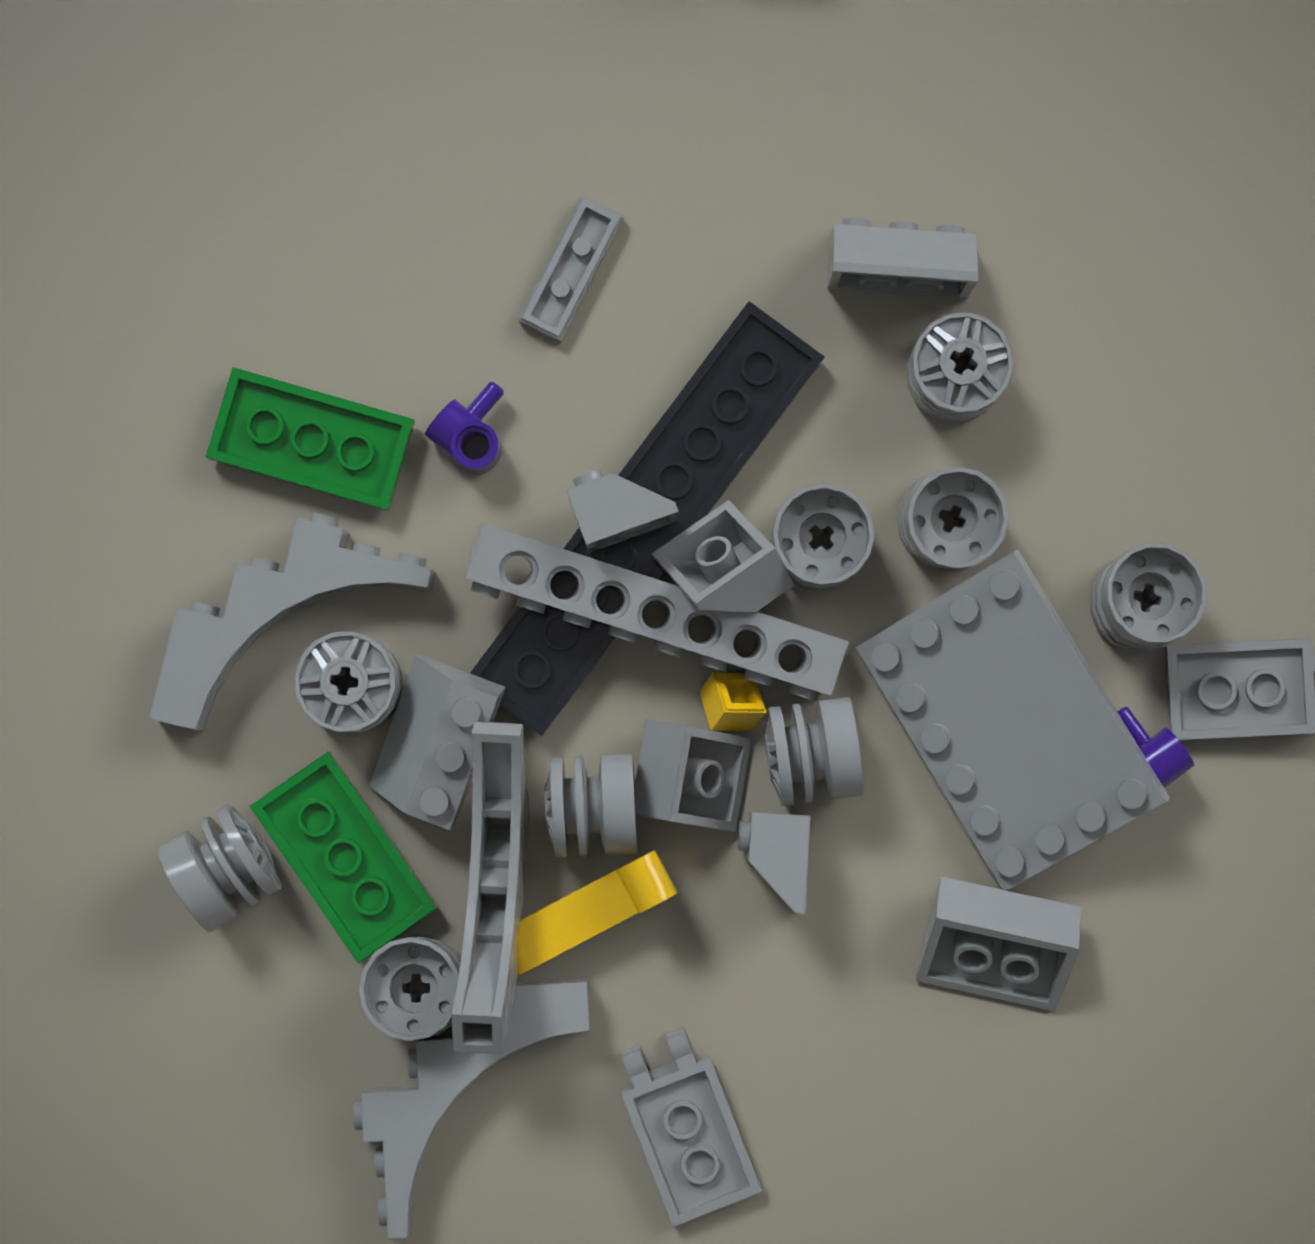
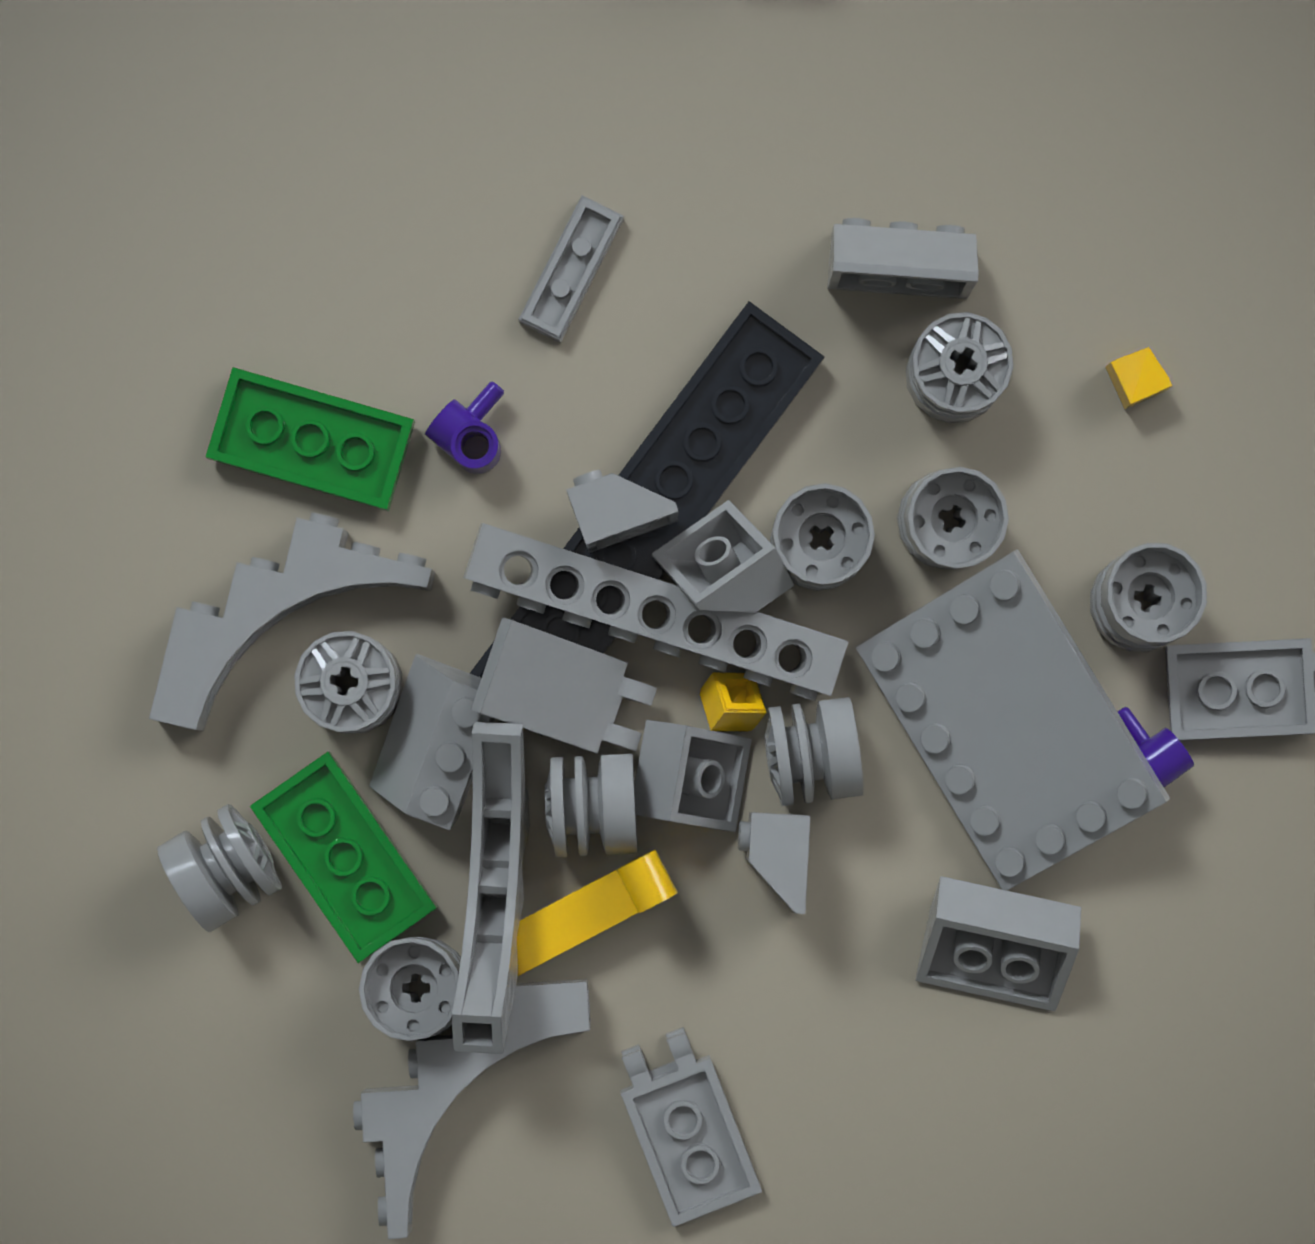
none -> light grey tile [471,618,657,753]
none -> yellow slope [1105,347,1173,409]

